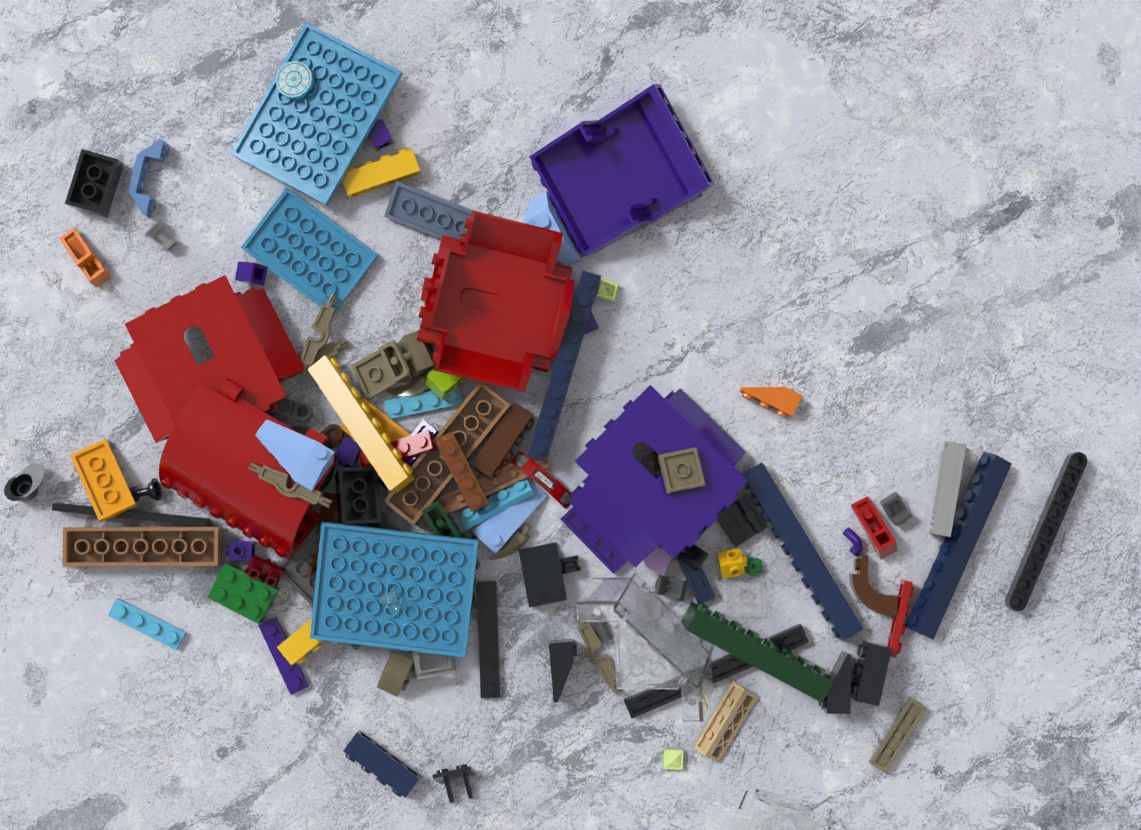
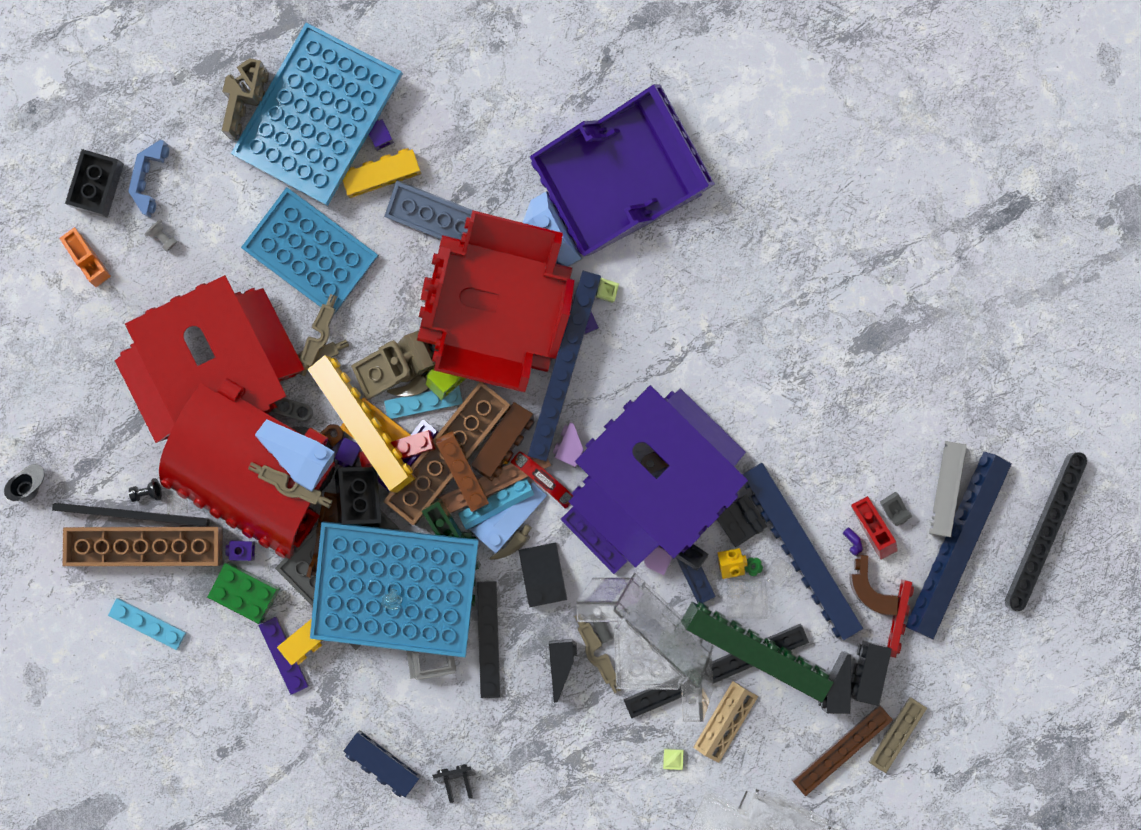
light orange plate [70,439,137,522] -> none
dark purple brick [235,261,268,285] -> none
dark red hips [245,555,285,587] -> none
medium azure tile [275,61,314,100] -> none
dark tan brick [377,651,414,697] -> none
black wheel [560,555,581,574] -> none
dark grey bracket [655,575,688,600] -> none
dark tan plate [658,447,706,494] -> none
orange slope [739,387,803,418] -> none
none -> dark tan piece [221,58,269,140]
none -> lavender slope [553,423,583,467]
none -> reddish brown plate [792,705,893,797]

